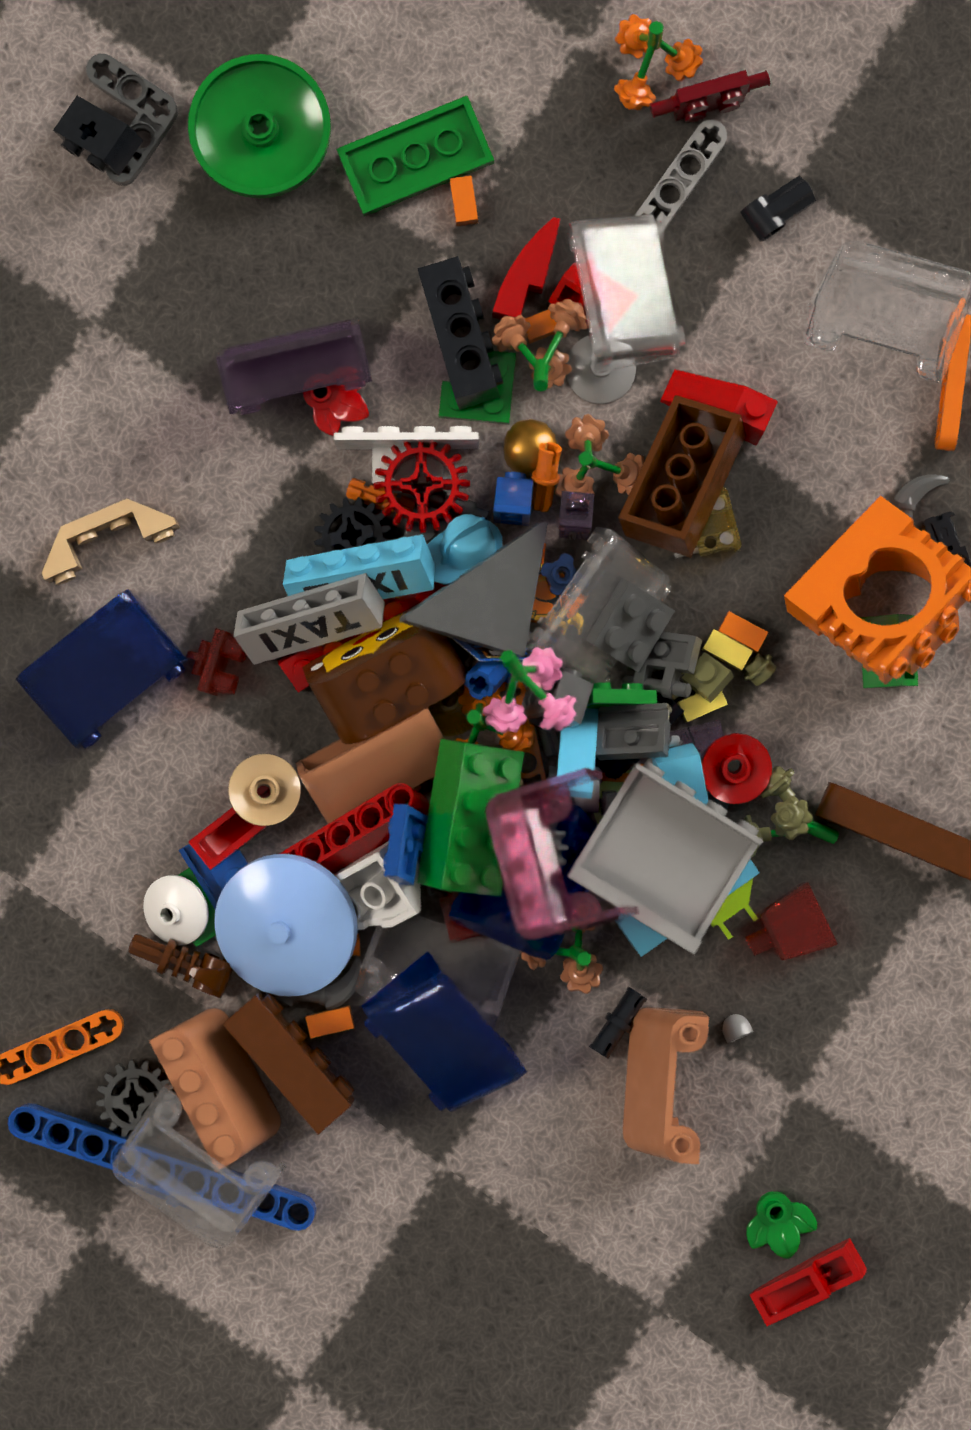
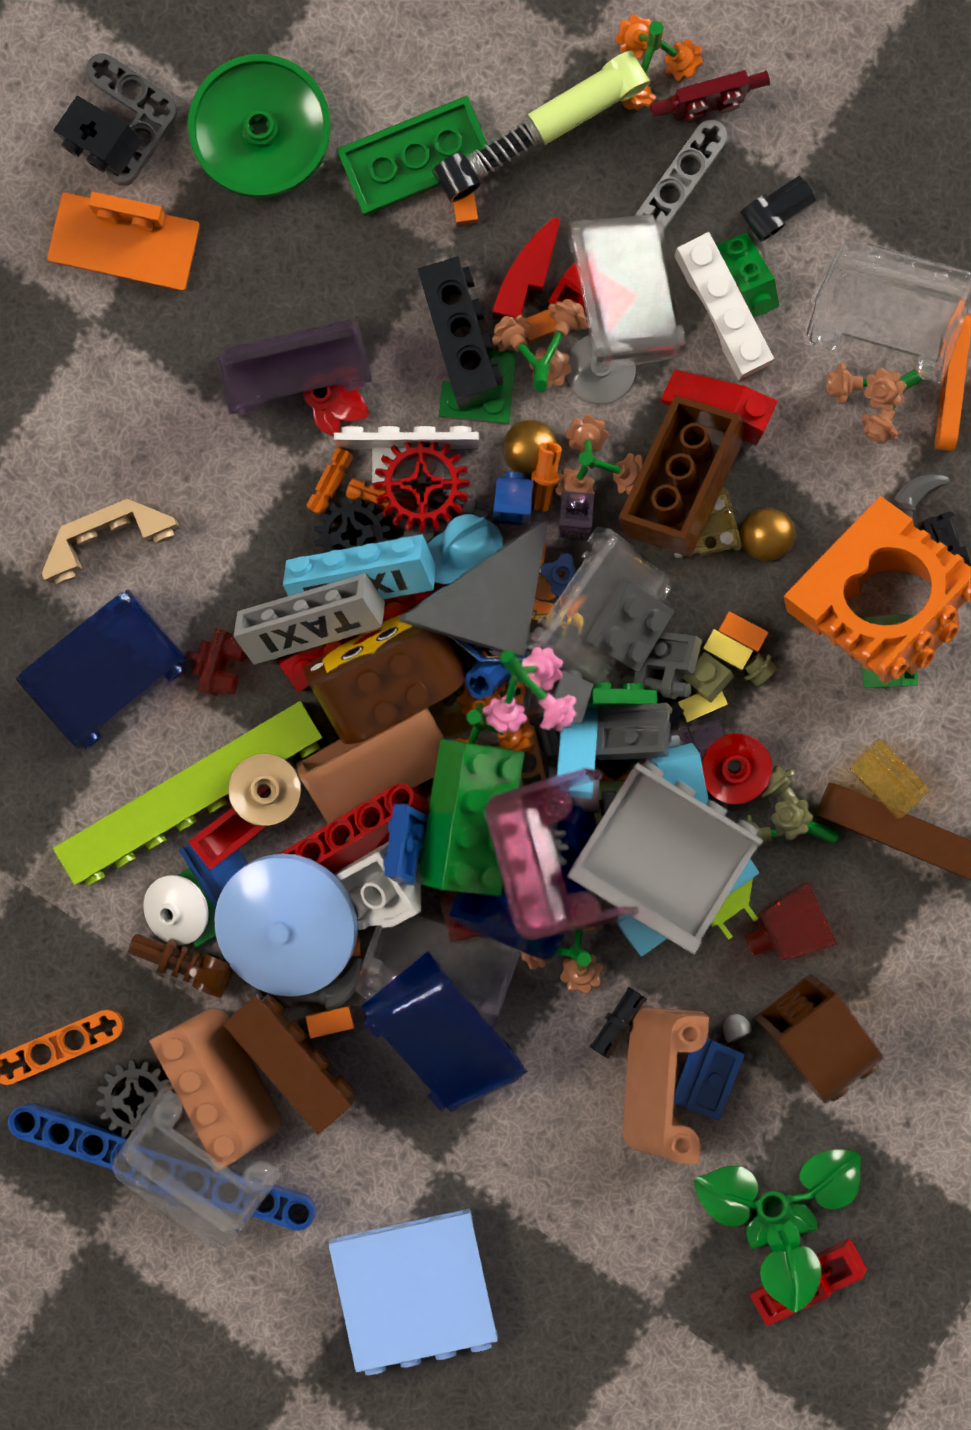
none -> orange bracket [47,191,200,291]
none -> lime brick [53,701,324,887]
none -> orange axle [307,448,353,515]
none -> light blue panel [329,1208,498,1375]
none -> piece [432,51,650,203]
none -> white arch [674,232,774,381]
none -> blue plate [674,1039,745,1121]
none -> green plant [694,1149,861,1312]
none -> green bracket [716,233,779,318]
none -> pearl gold hair [740,508,796,562]
none -> reddish brown brick [754,974,884,1104]
none -> nougat plant [826,363,929,444]
none -> clear yellow panel [850,738,930,819]

